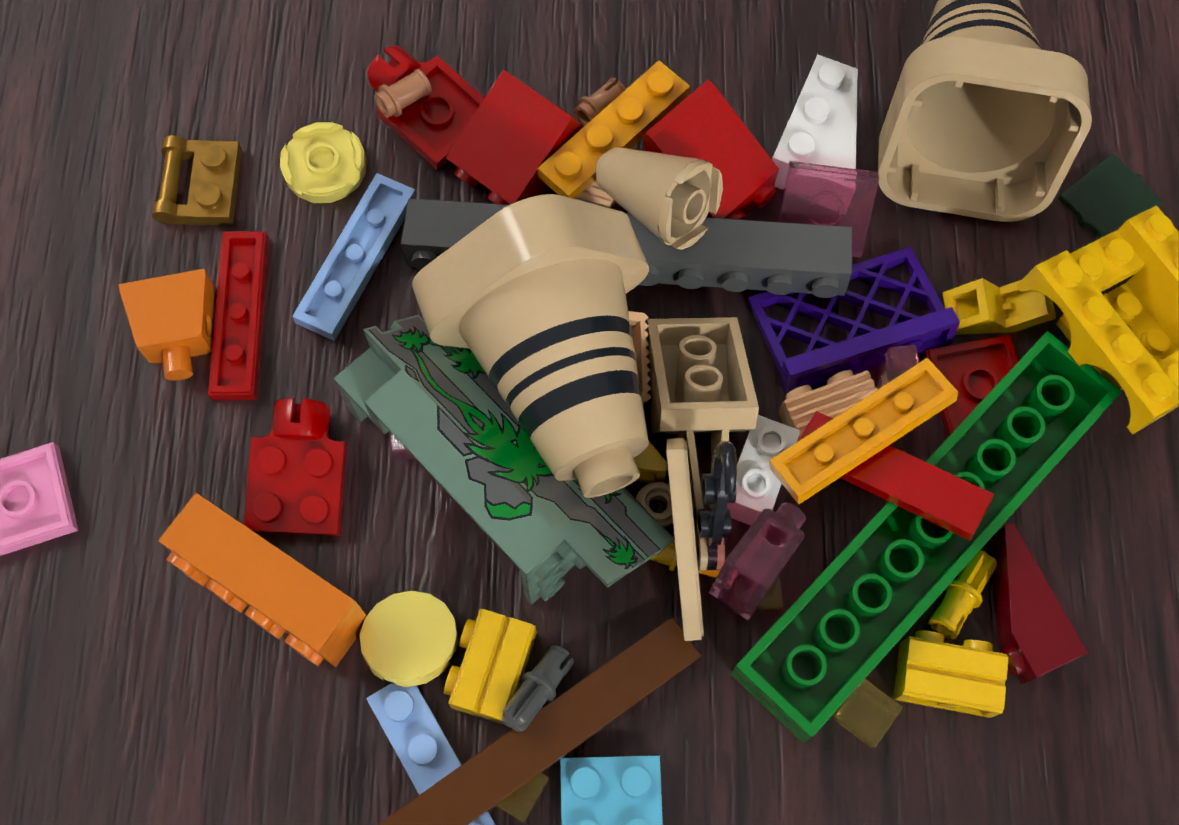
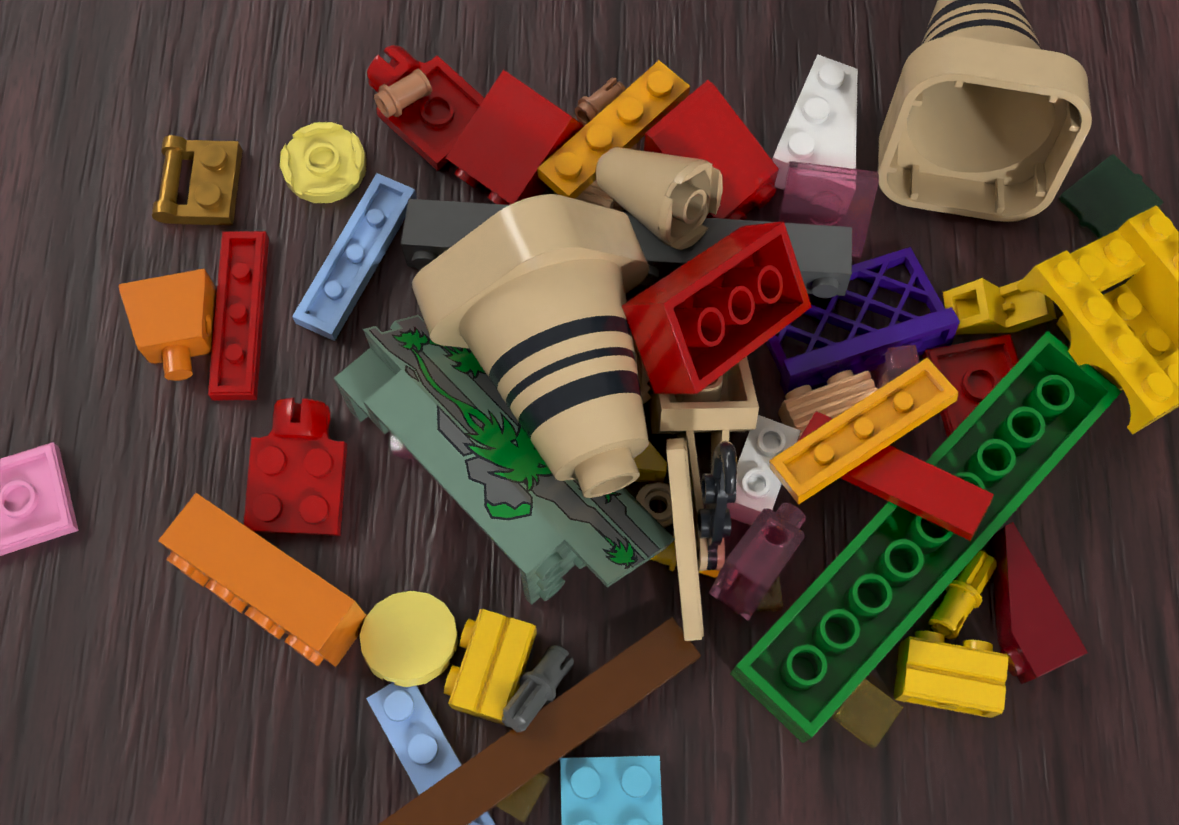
none -> red brick [622,221,812,394]

